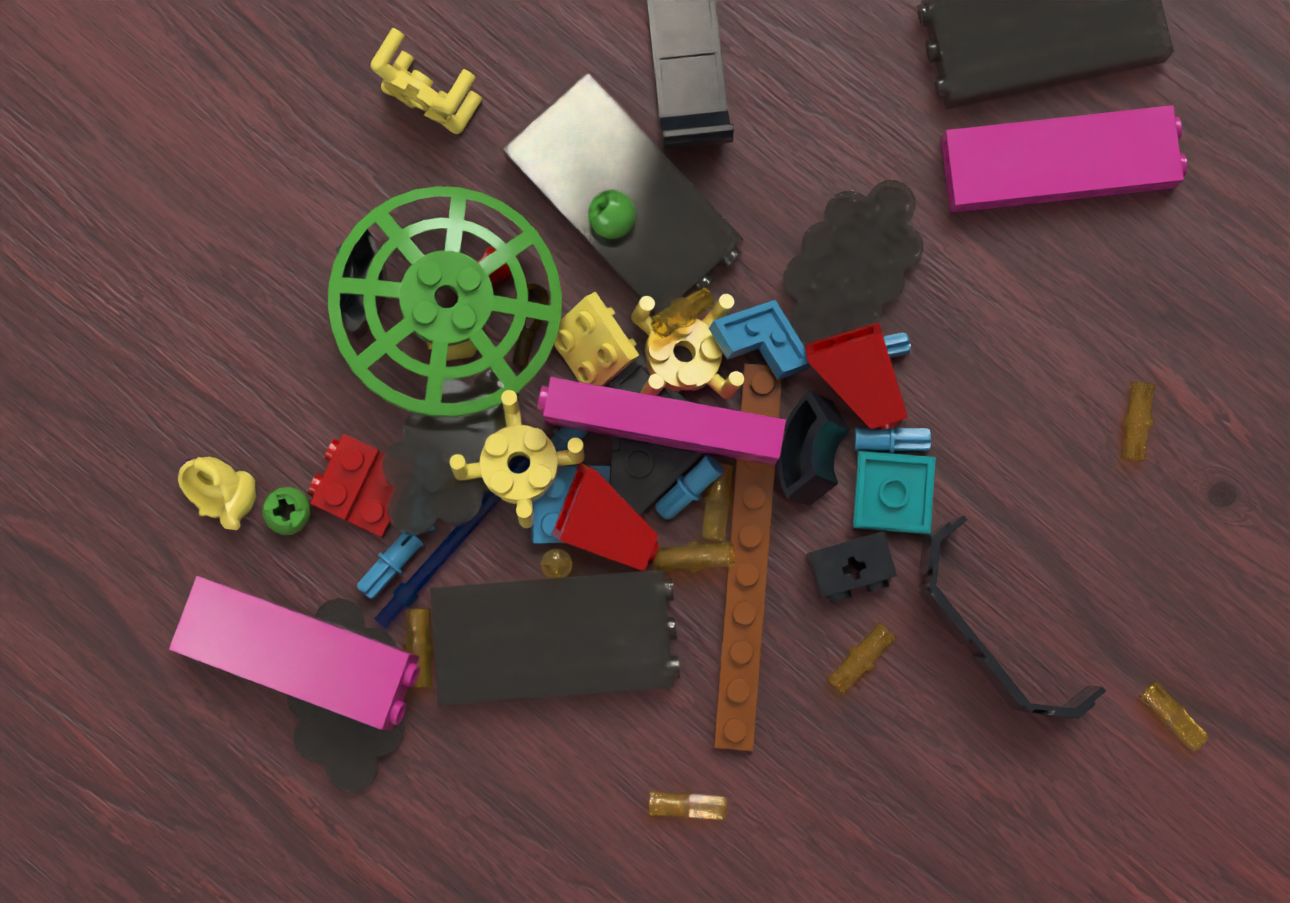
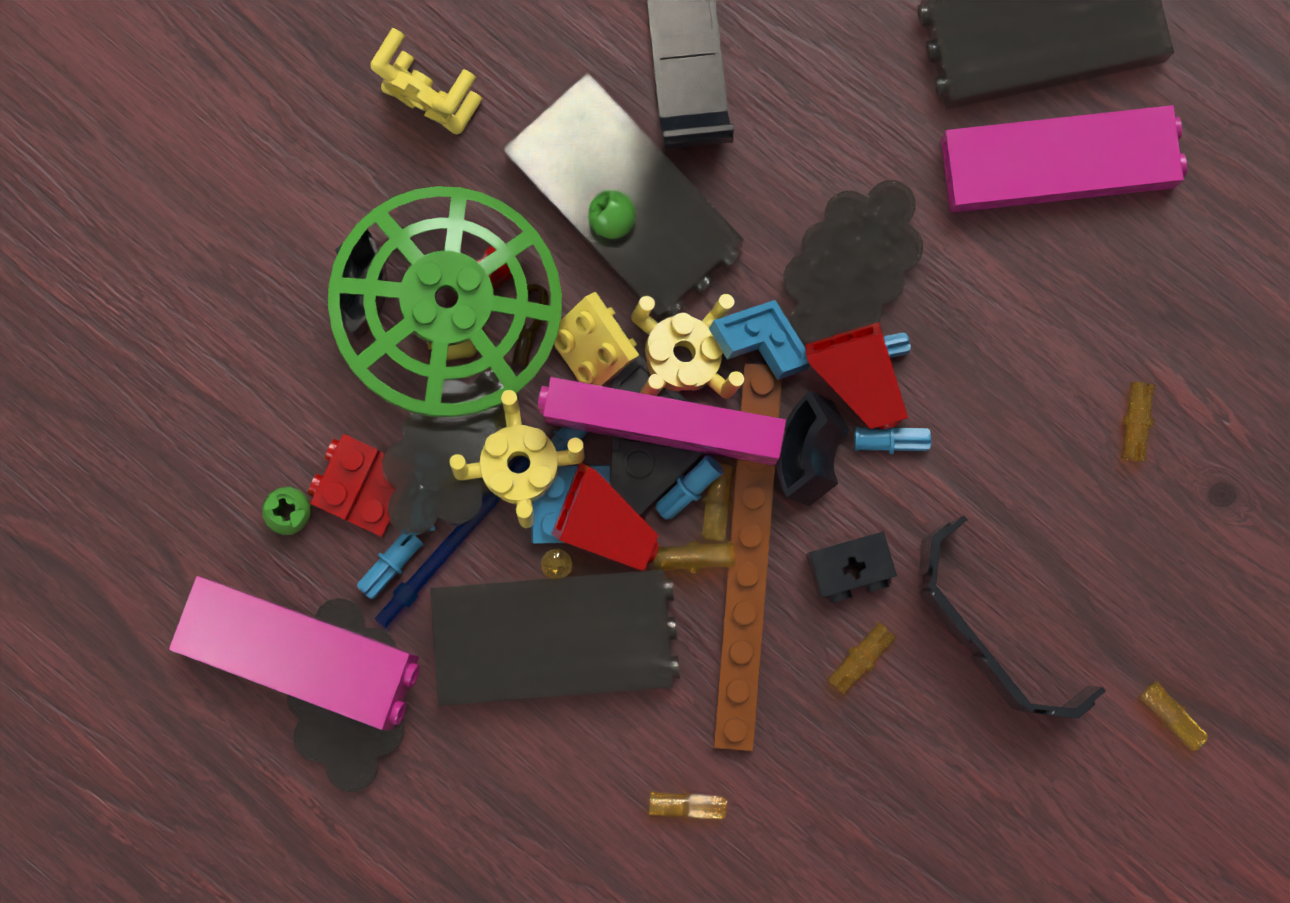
light yellow hair [178,457,257,530] -> none
clear yellow pin [403,609,434,688] -> none
clear yellow axle [651,288,715,338] -> none
teal plate [852,451,936,535] -> none

